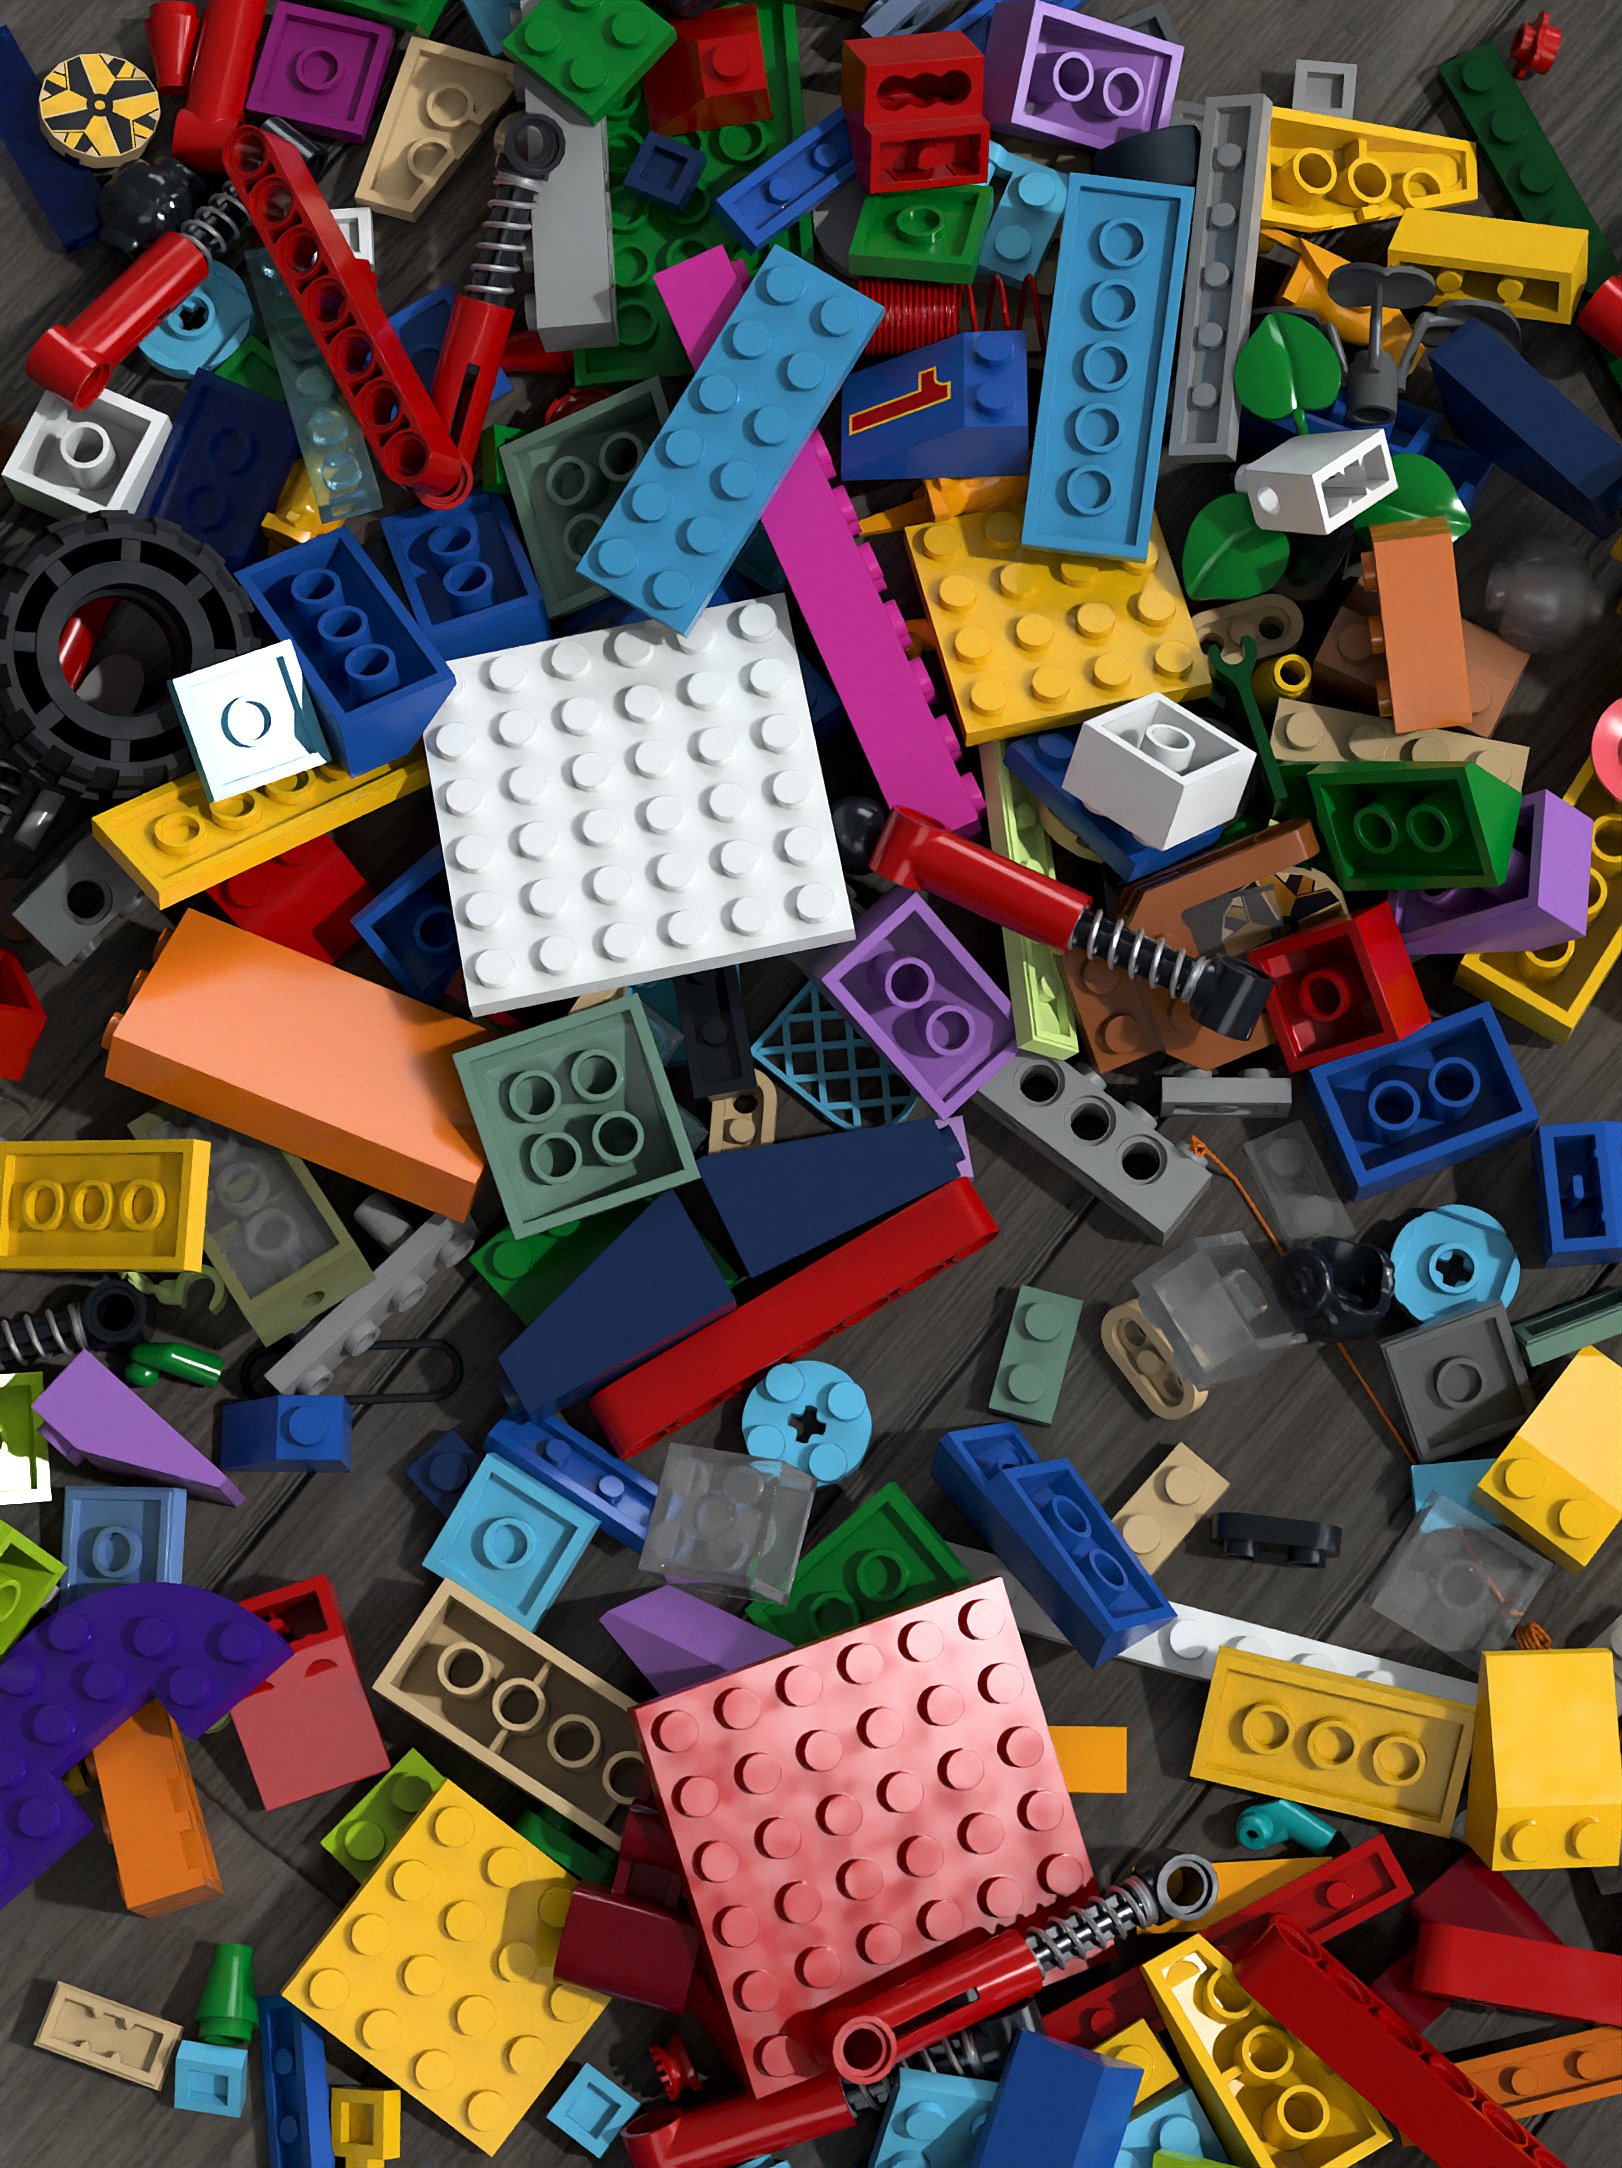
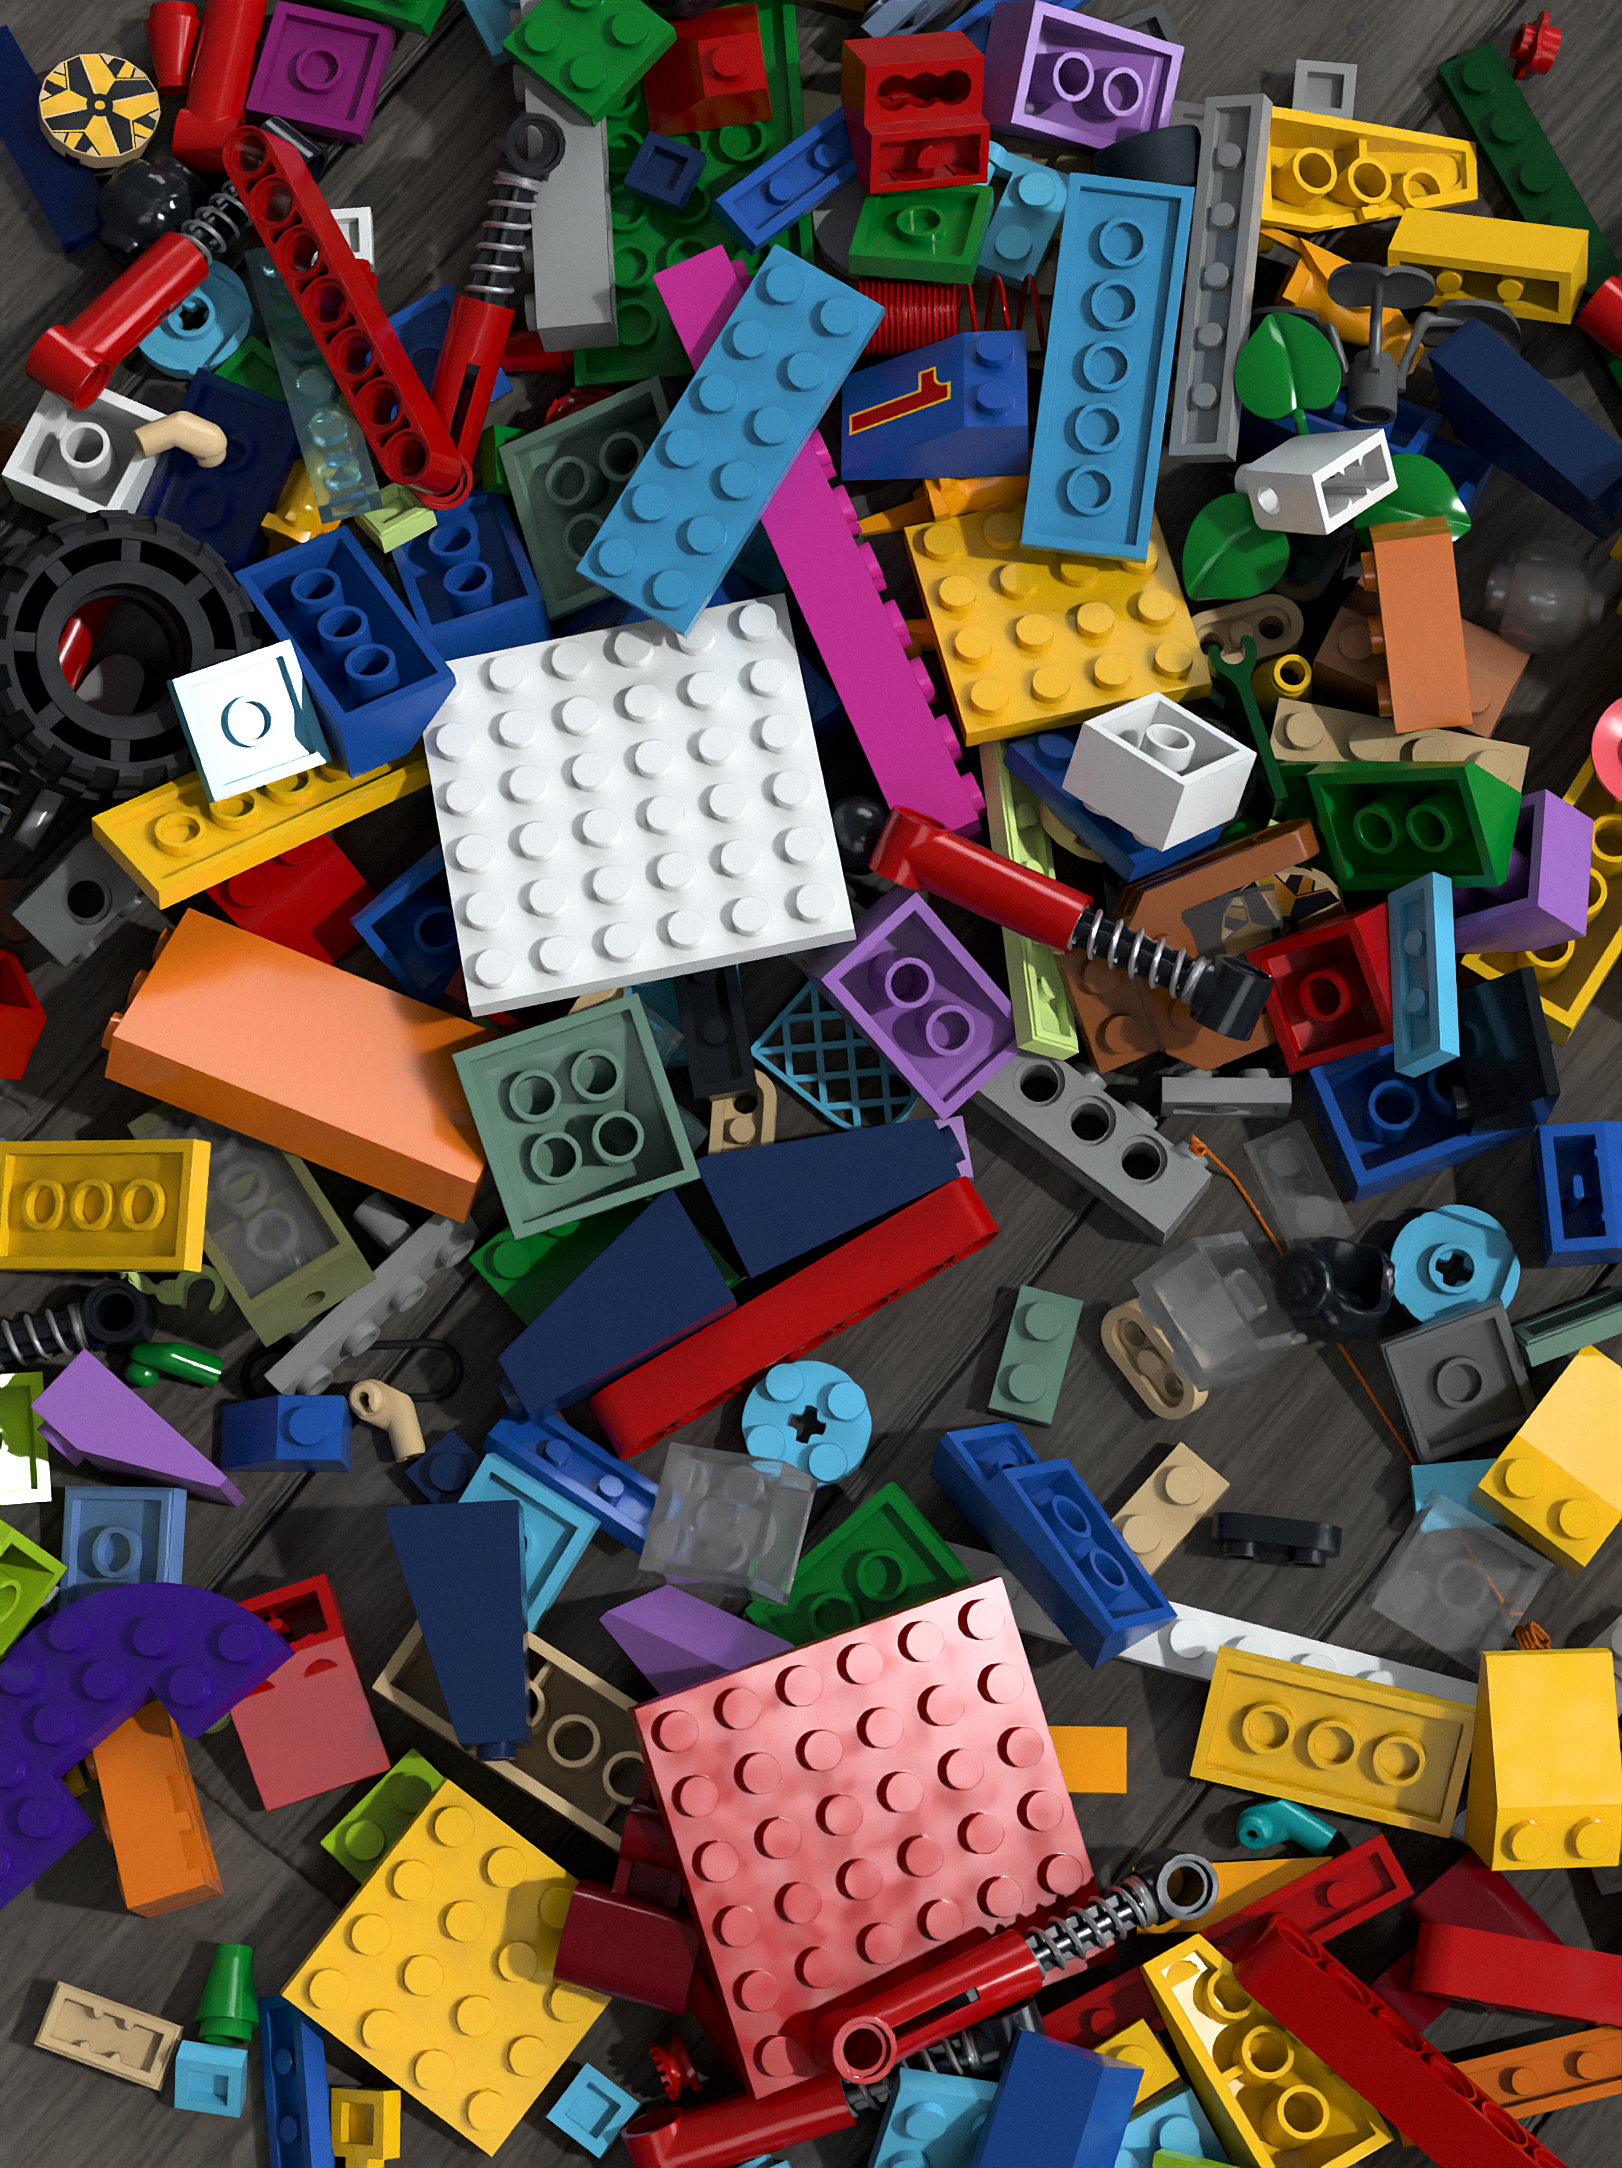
tan wing [354,35,517,223] -> none
green plate [512,1805,620,1887] -> none
none -> tan arm [132,411,227,468]
none -> tan arm [348,1379,427,1463]
none -> yellowish green tile [351,482,438,554]
none -> dark blue slope [385,1500,532,1762]
none -> medium azure plate [1388,871,1460,1078]
none -> black slope [1448,966,1561,1137]

